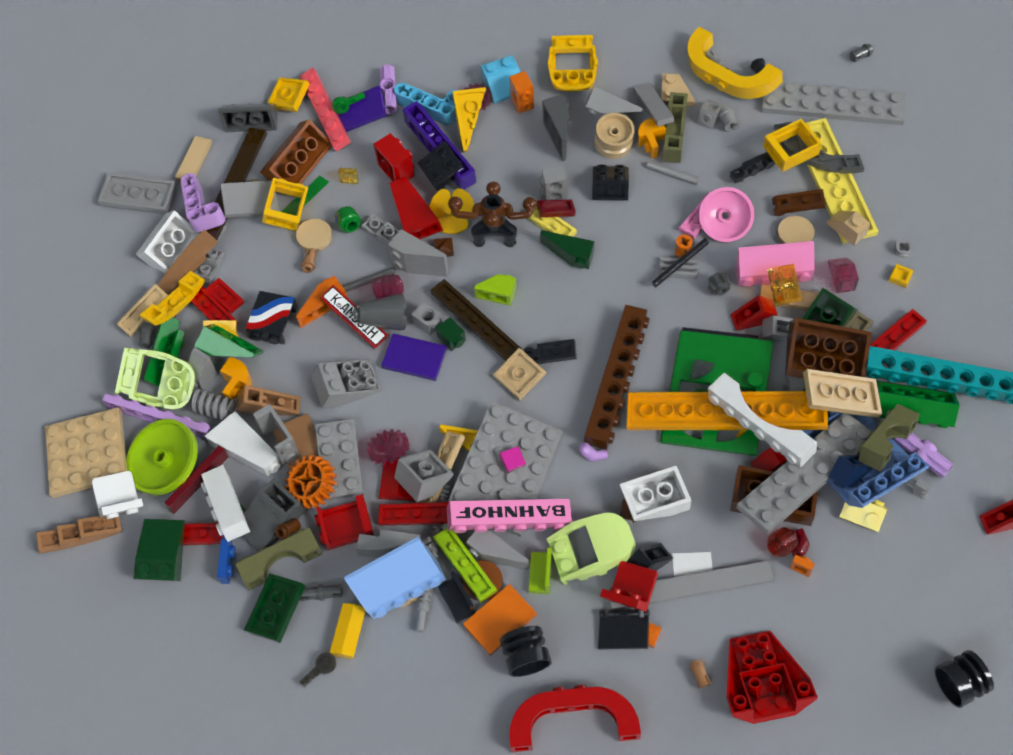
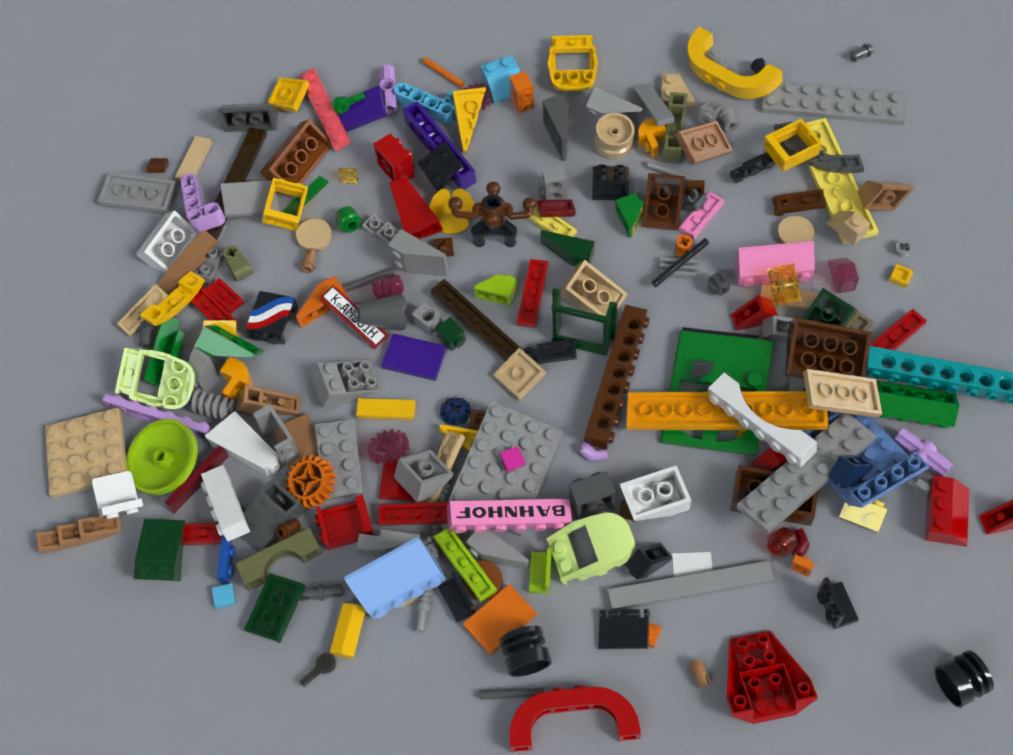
red bracket [600,561,658,612] -> none
bright pink dish [699,187,754,242] -> none
olive arch [858,404,920,472] -> none
none -> reddish brown tile [147,158,169,173]
none -> medium azure tile [212,583,237,609]
none -> olive piece [223,245,253,281]
none -> yellow tile [356,398,416,420]
none -> orange piece [422,57,465,88]
none -> dark blue gear [440,396,471,425]
none -> reddish brown tile [469,409,486,430]
none -> dark grey piece [480,688,544,700]
none -> red plate [517,259,548,328]
none -> dark green piece [551,288,618,356]
none -> tan slope [560,260,628,316]
none -> dark grey brick [569,471,616,520]
none -> green slope [615,193,644,238]
none -> reddish brown slope [642,173,686,231]
none -> medium nougat tile [675,120,733,165]
none -> dark grey tile [683,189,708,211]
none -> reddish brown tile [685,180,705,196]
none -> black bracket [817,577,859,629]
none -> medium nougat slope [857,180,914,211]
none -> red slope [925,475,969,547]

